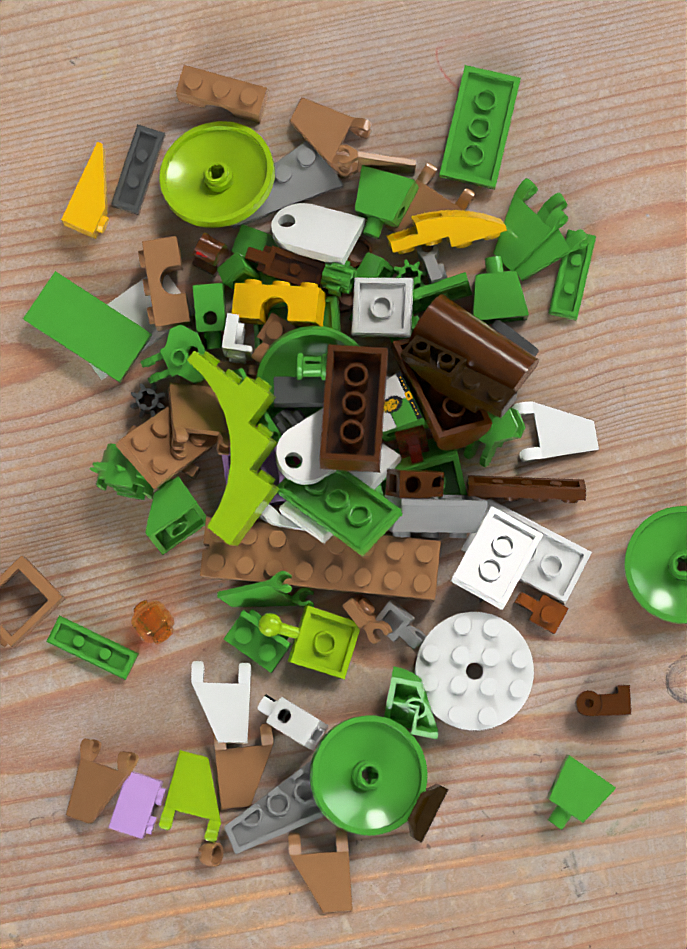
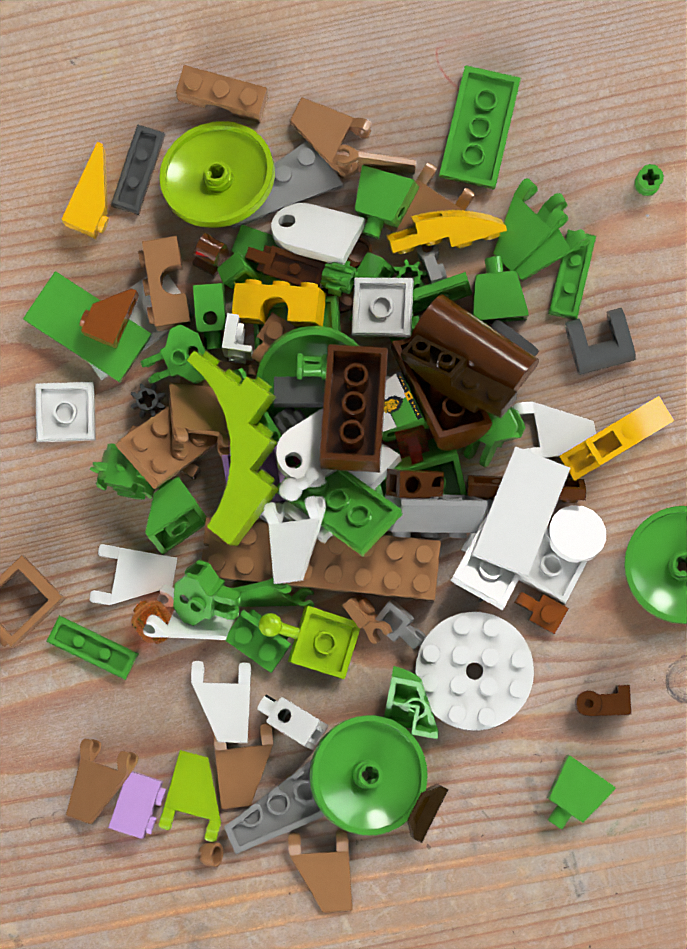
none -> white tile [35,382,96,442]
none -> dark orange slope [79,288,139,349]
none -> white flag [90,544,177,605]
none -> white flag [143,585,234,640]
none -> bright green hinge [173,560,240,626]
none -> white flag [264,496,325,584]
none -> white arm [279,467,326,501]
none -> white tile [472,446,570,577]
none -> white tile [548,505,606,563]
none -> yellow slope [559,396,674,481]
none -> dark grey connector [565,308,636,375]
none -> bright green bush [634,164,664,196]

